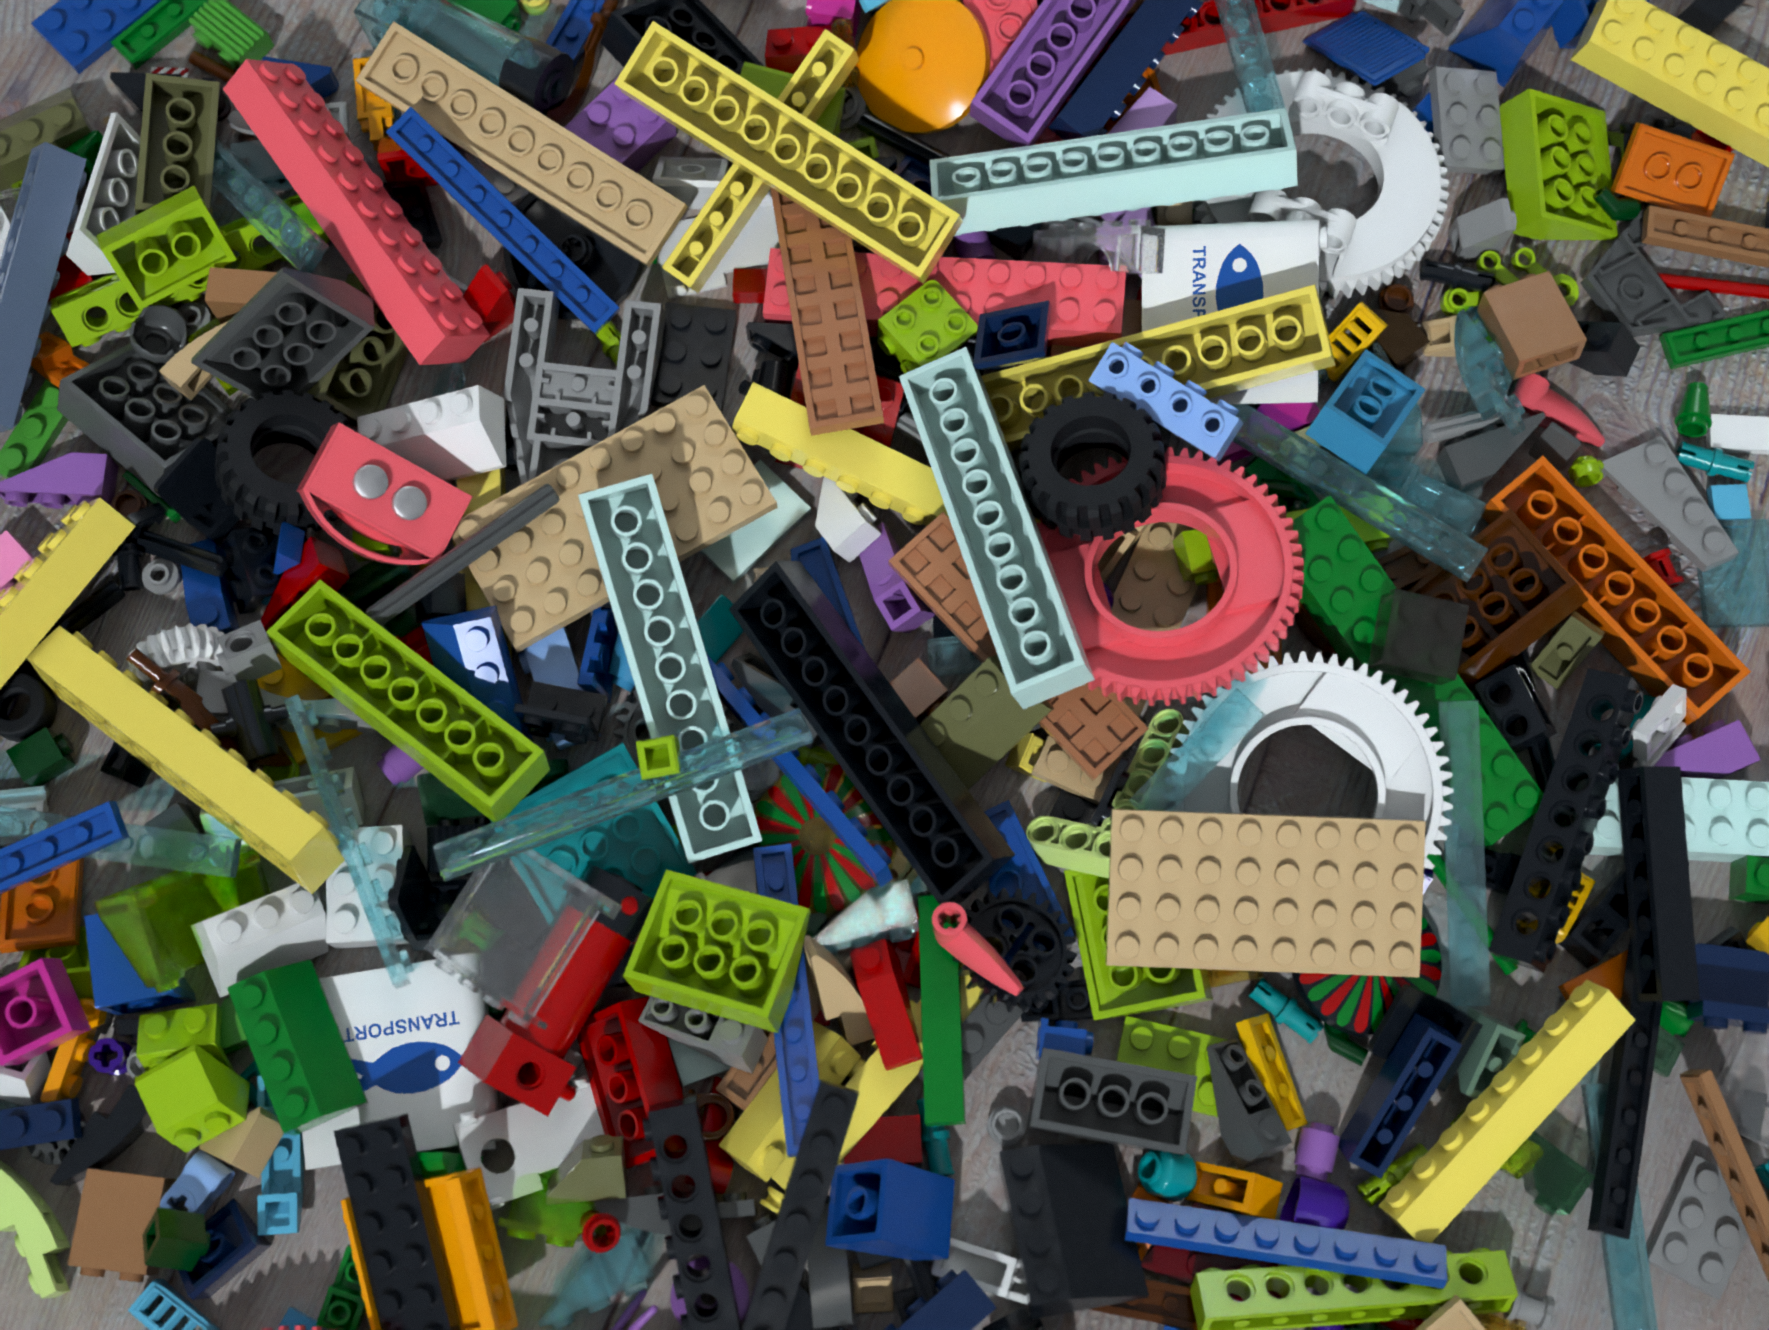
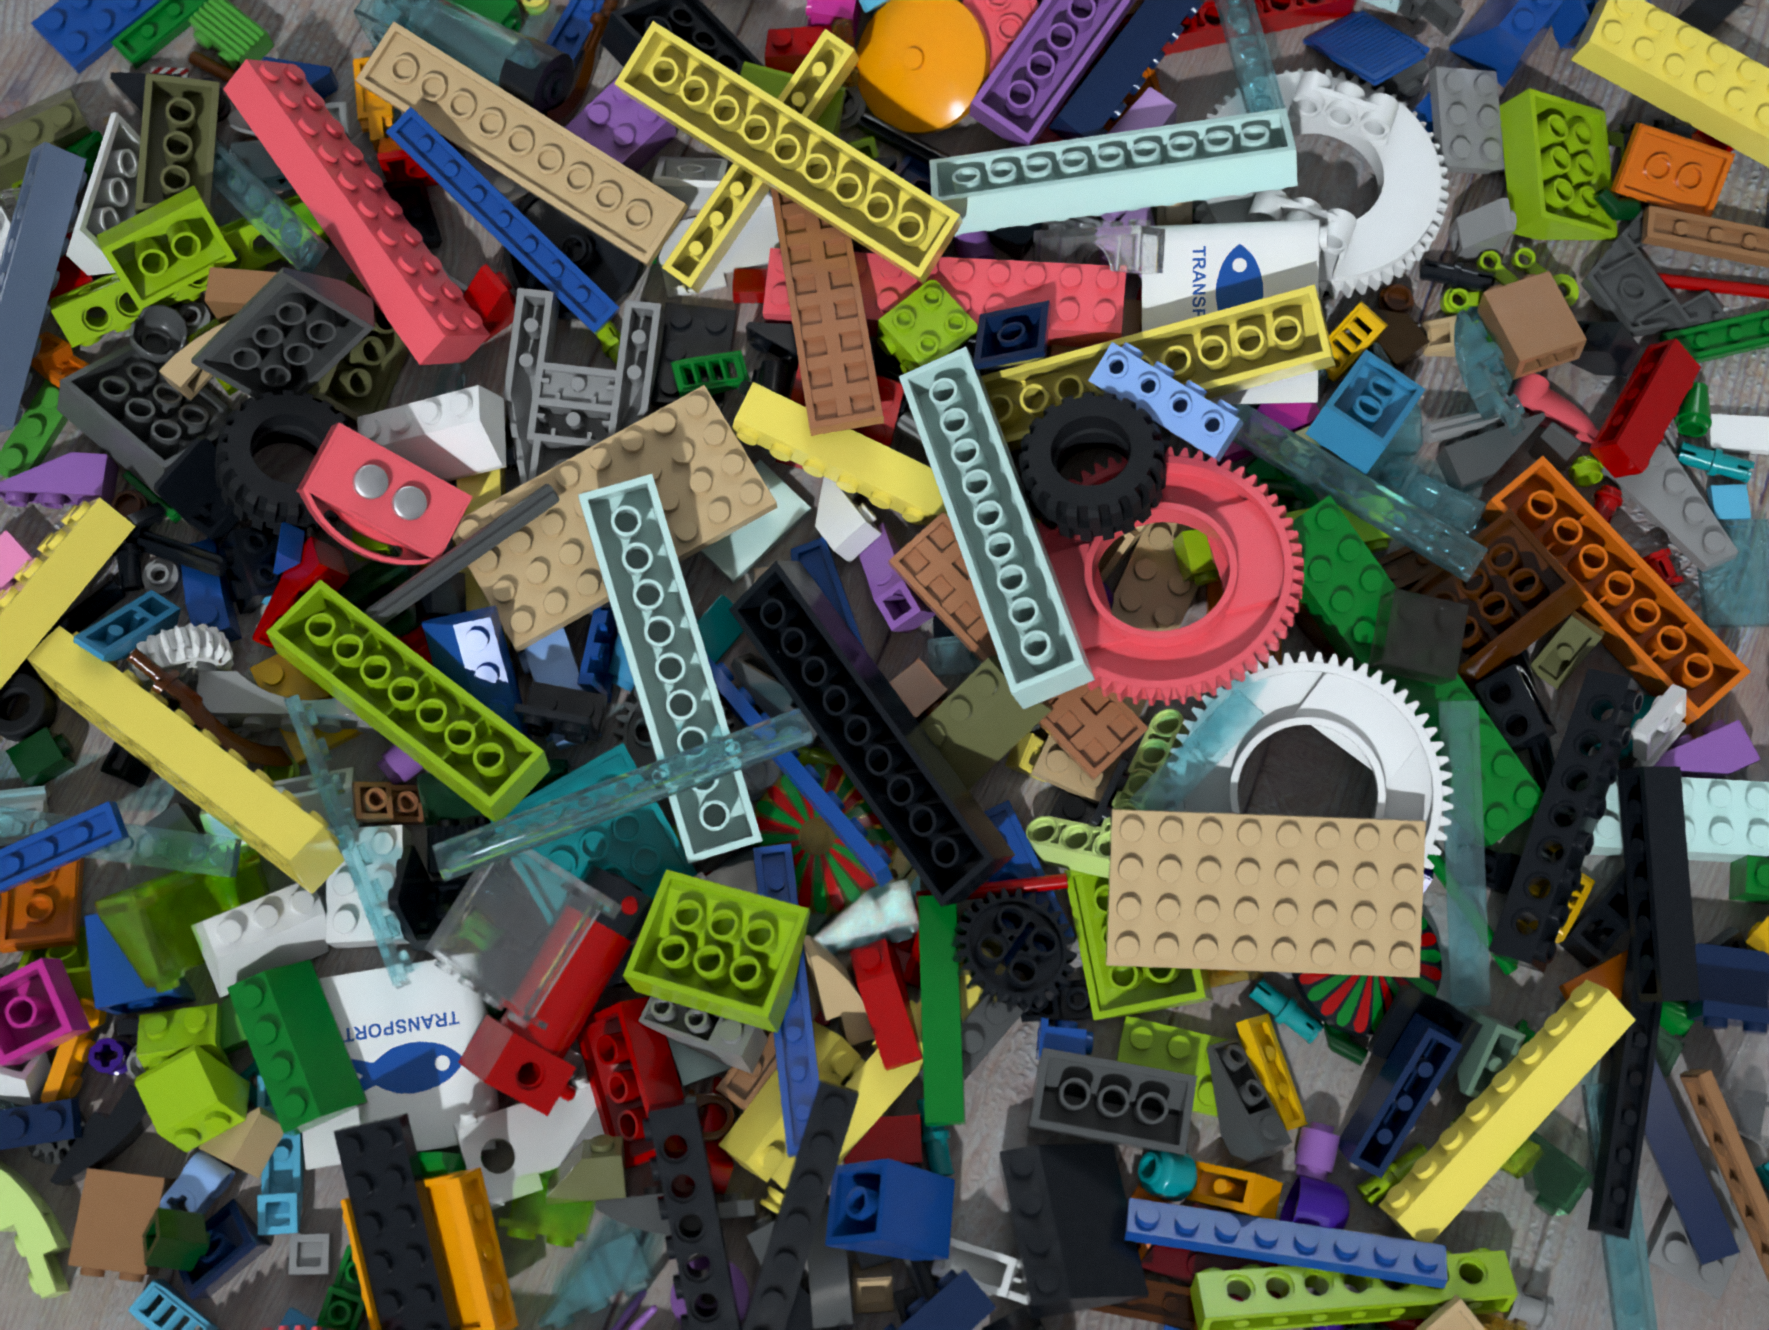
black pin [210,679,290,763] -> none
light grey brick [216,620,282,681] -> none
red cone [580,1210,621,1253] -> none
lime slope [636,735,681,780] -> none
coral piece [932,902,1024,996] -> none
light grey plate [987,1106,1026,1145] -> none
none -> dark azure slope [73,590,181,662]
none -> light grey plate [289,1233,333,1275]
none -> nougat slope [352,782,424,825]
none -> green slope [670,350,750,398]
none -> red bar [916,873,1068,905]
none -> red brick [1589,338,1701,478]
none -> red pin [1593,485,1623,524]
none -> dark blue tile [1608,1043,1740,1266]

